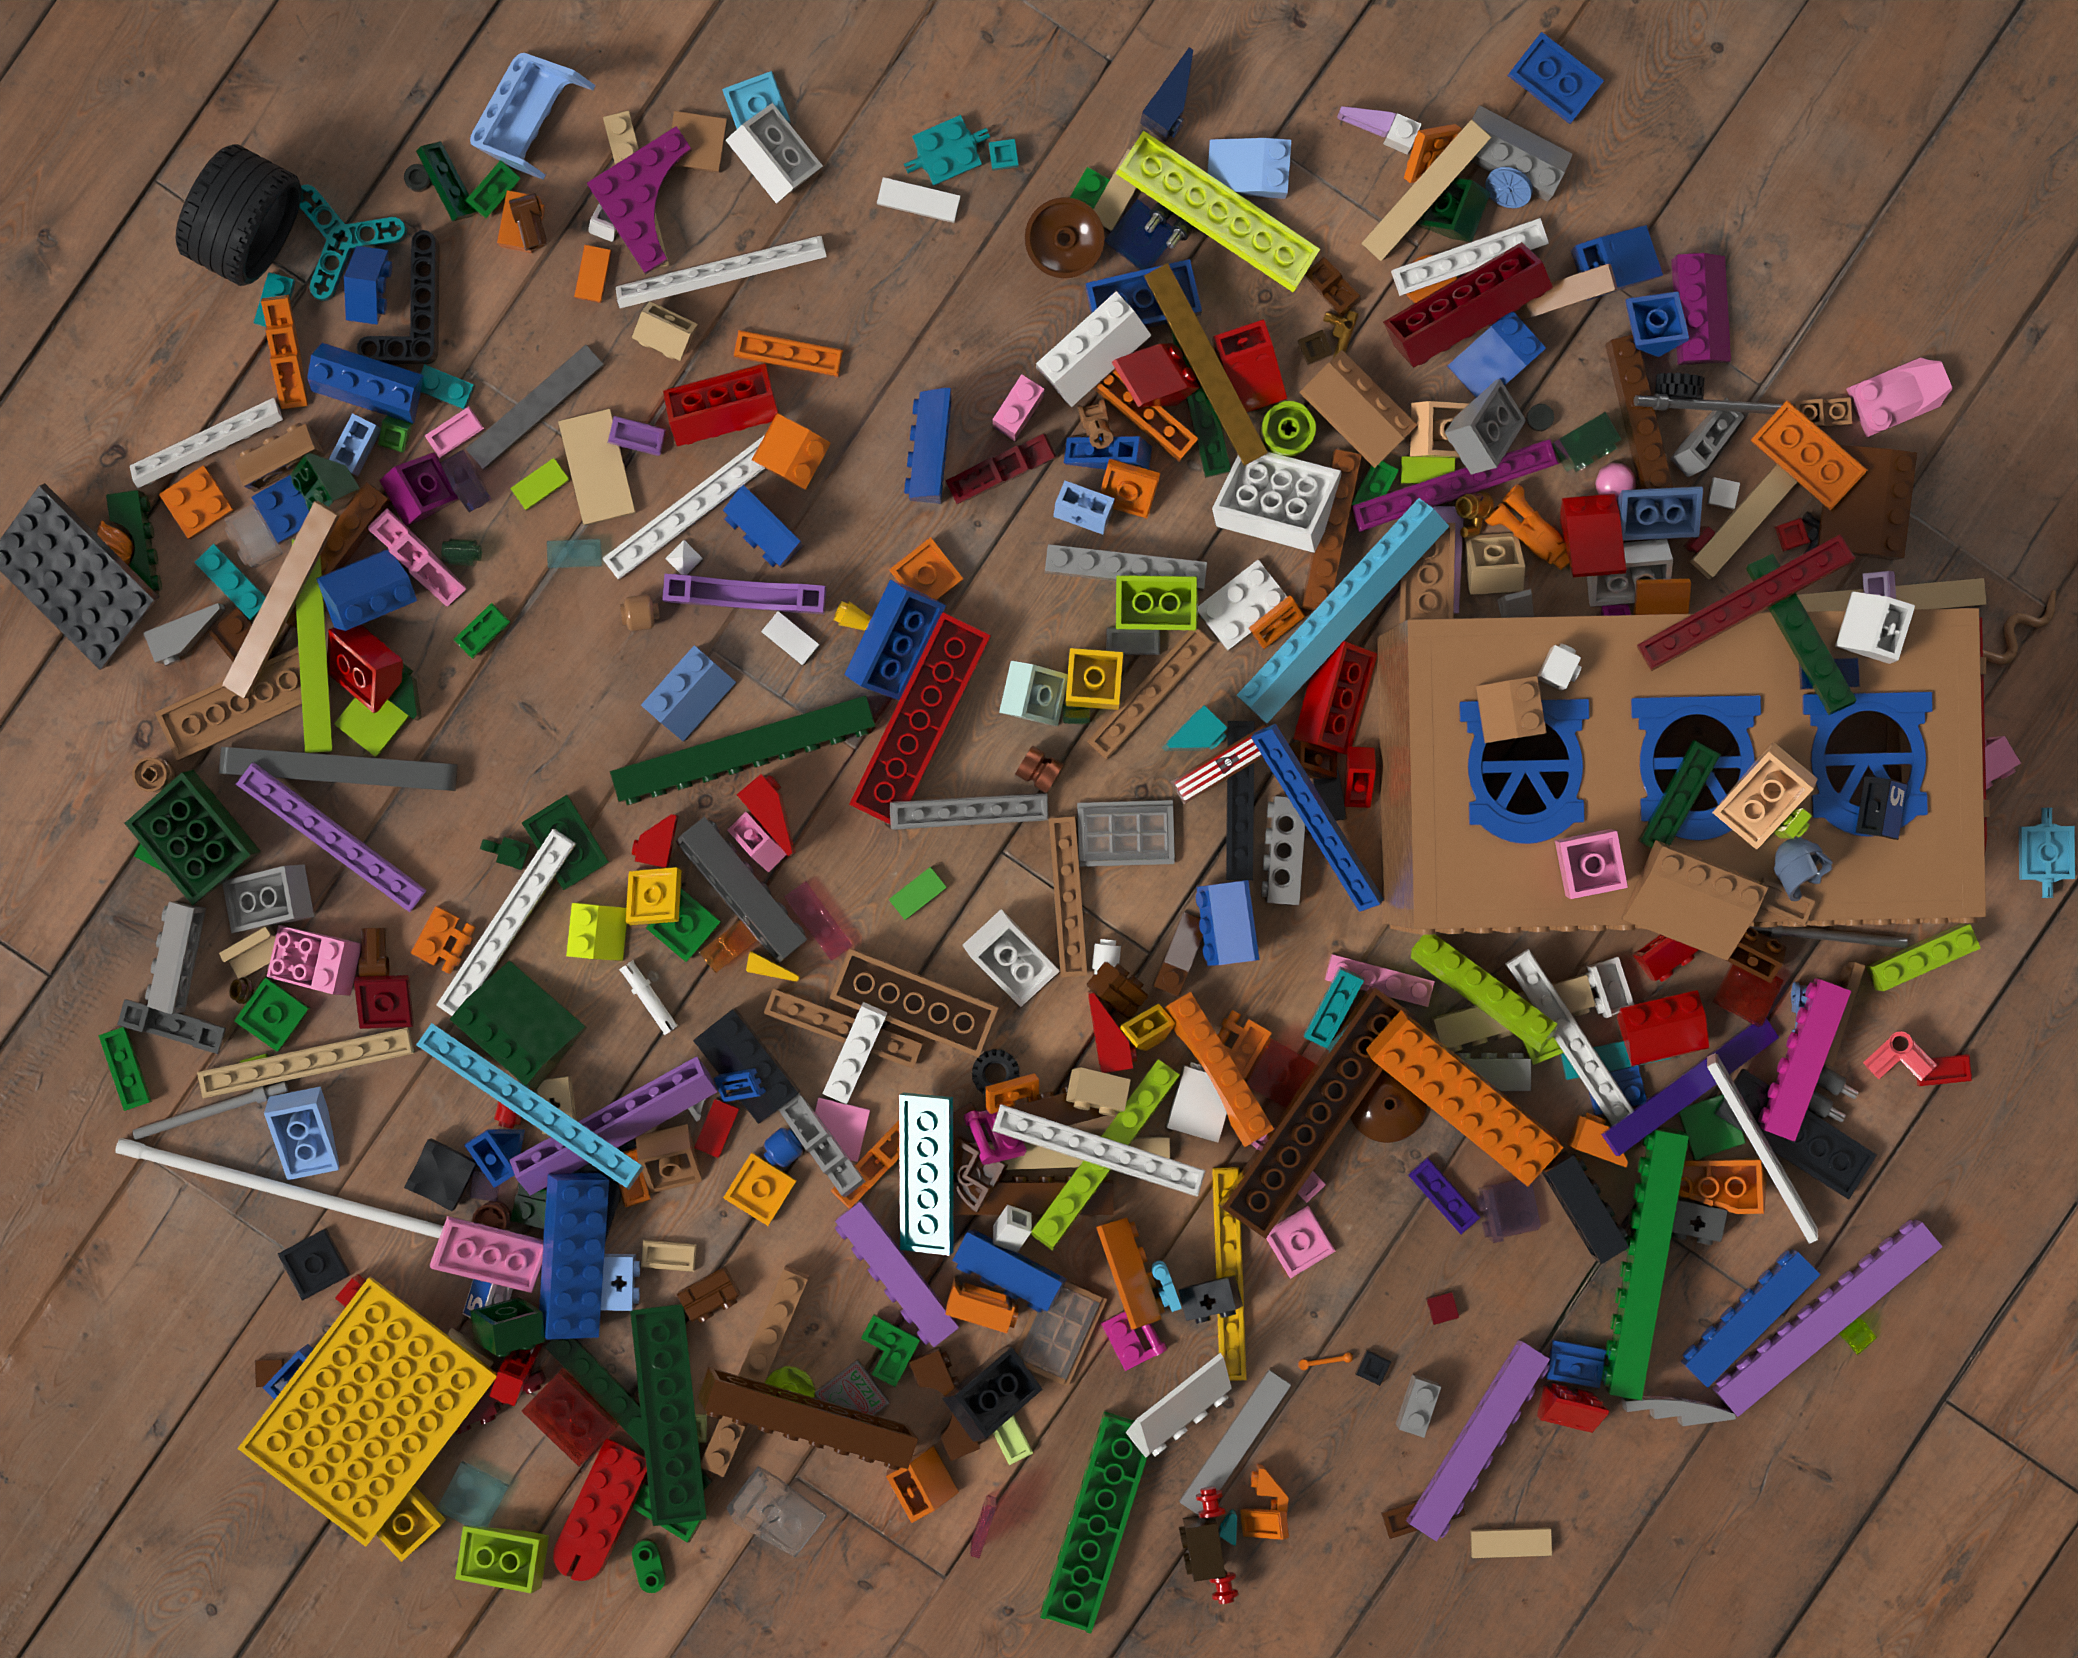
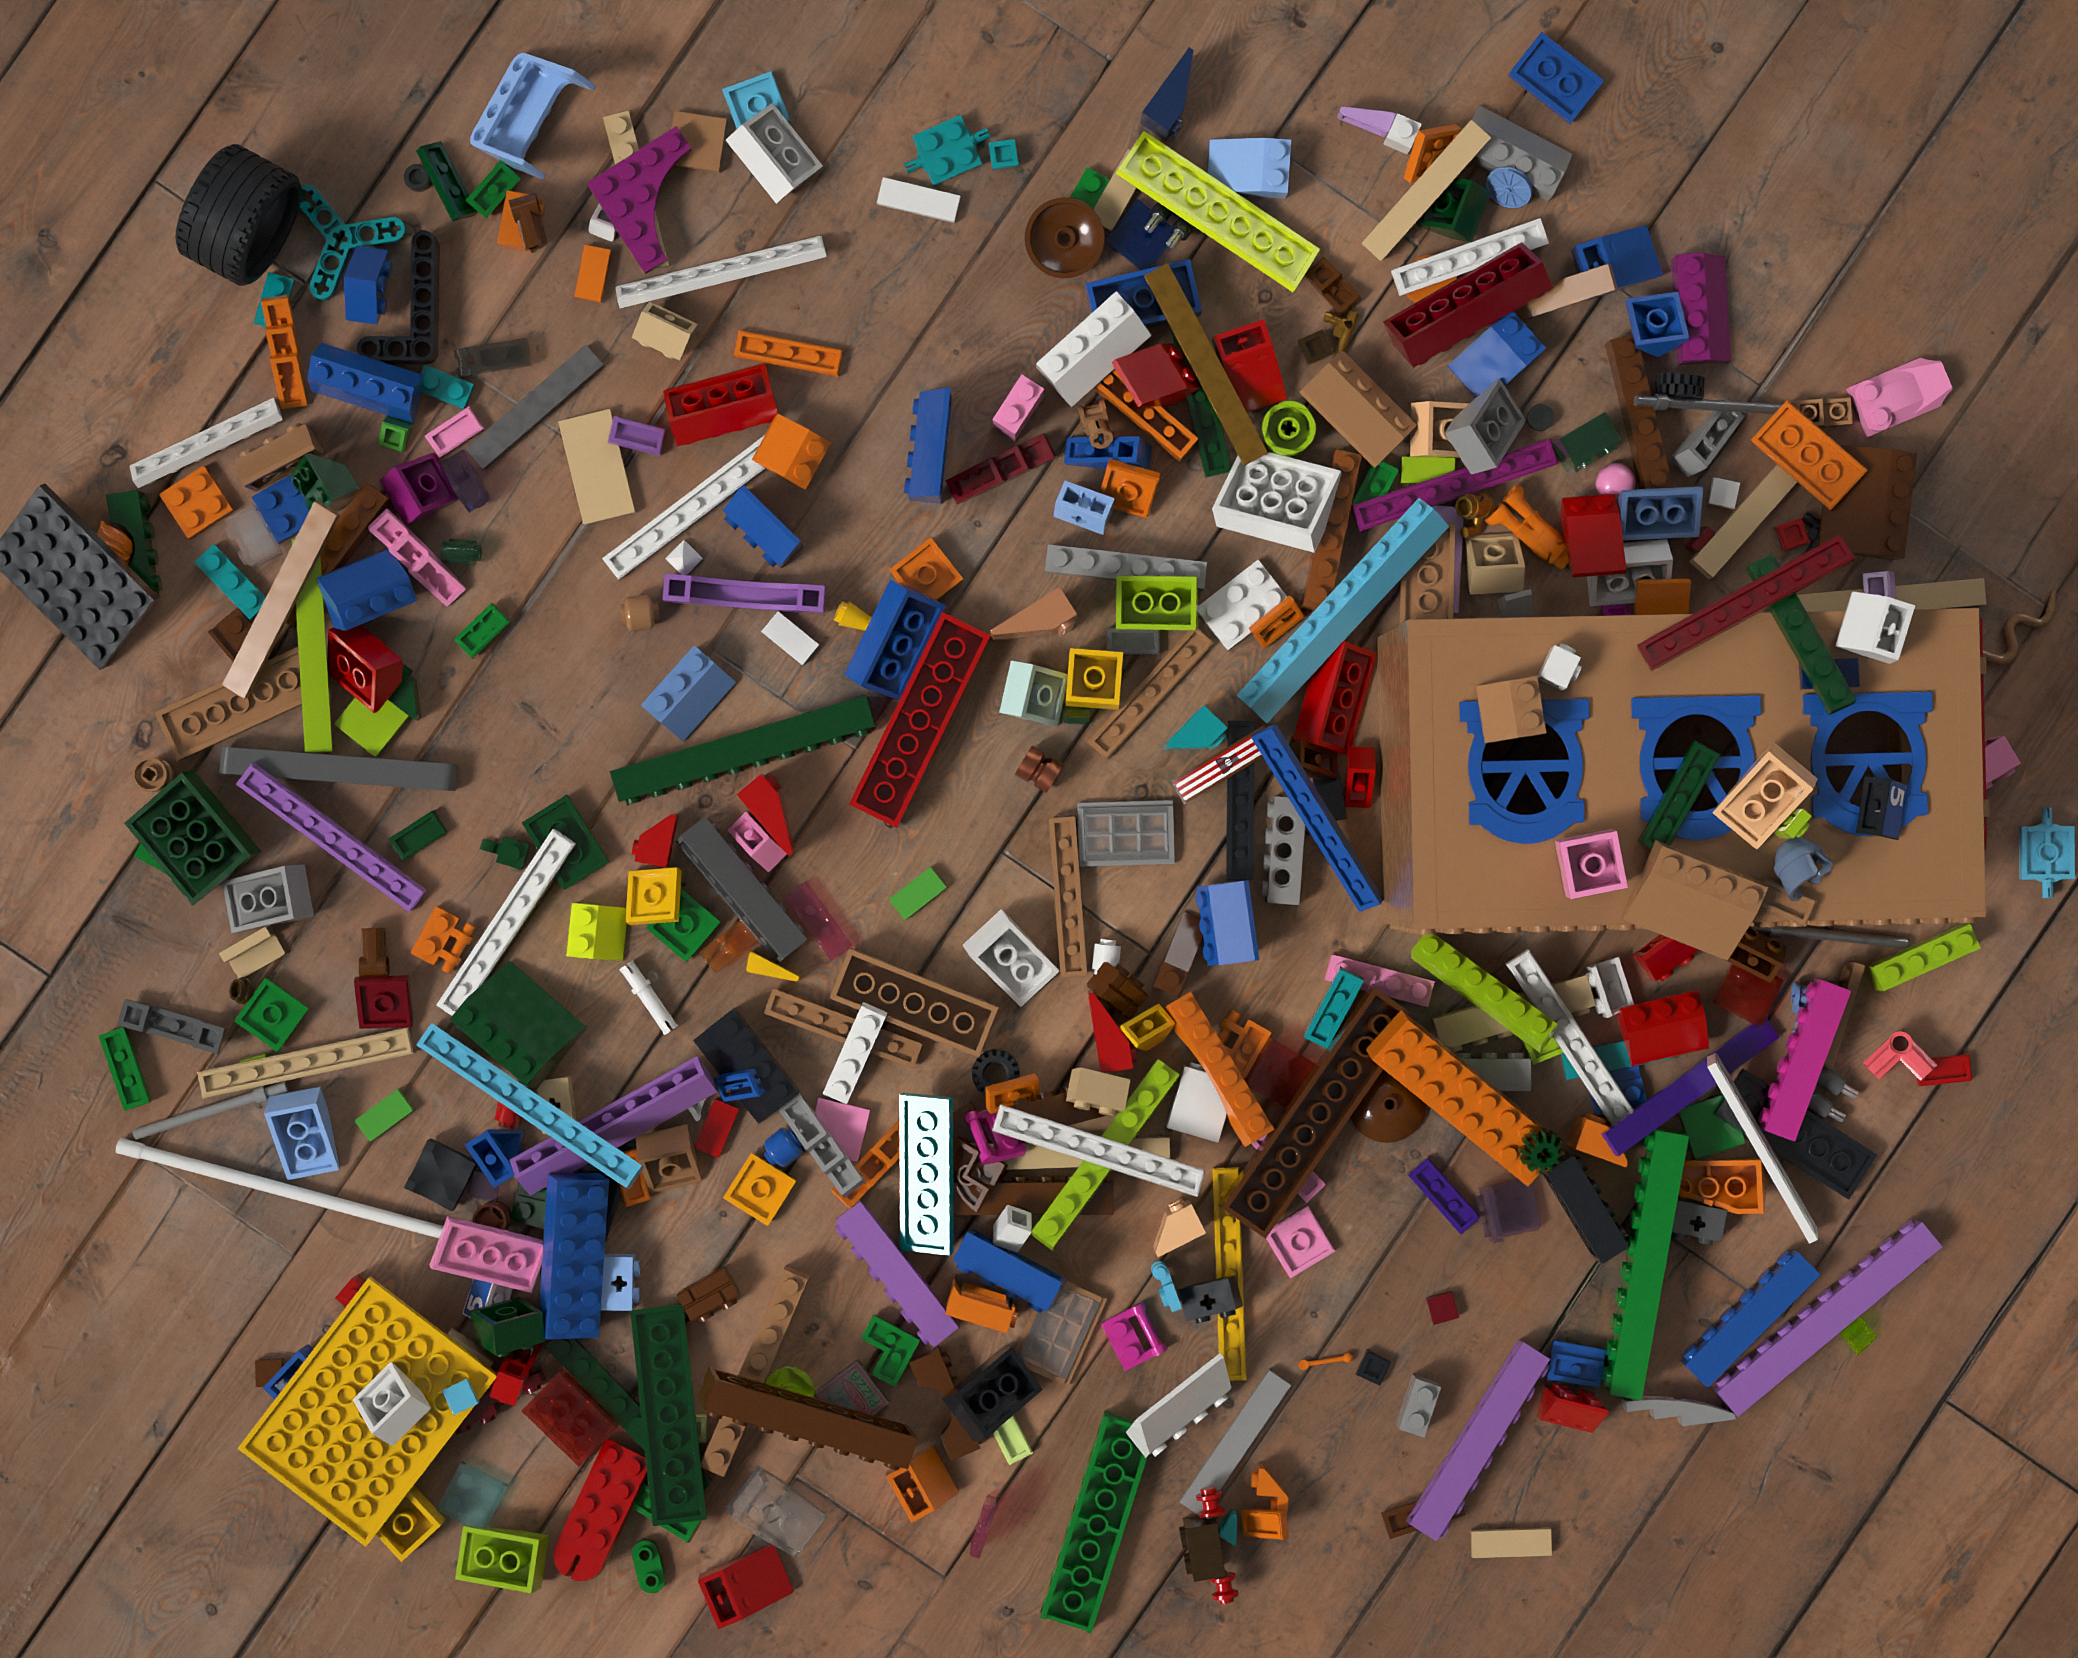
light grey slope [143,603,226,666] -> none
light grey slope [145,901,206,1014] -> none
bright pink slope [267,925,362,996] -> none
black tile [278,1228,351,1301] -> none
light blue brick [329,413,381,476] -> none
lime tile [510,458,570,511] -> none
clear light blue plate [547,539,602,569] -> none
tan tile [641,1240,697,1272] -> none
light grey tile [890,793,1048,830] -> none
orange slope [1096,1218,1165,1330] -> none
none -> white slope [353,1362,431,1446]
none -> bright green tile [355,1089,415,1142]
none -> dark green tile [388,810,448,861]
none -> medium azure tile [442,1378,479,1415]
none -> clear smoke plate [454,338,532,378]
none -> red slope [697,1543,794,1630]
none -> nougat slope [990,587,1077,641]
none -> light nougat slope [1153,1198,1206,1257]
none -> dark green gear [1518,1127,1565,1175]

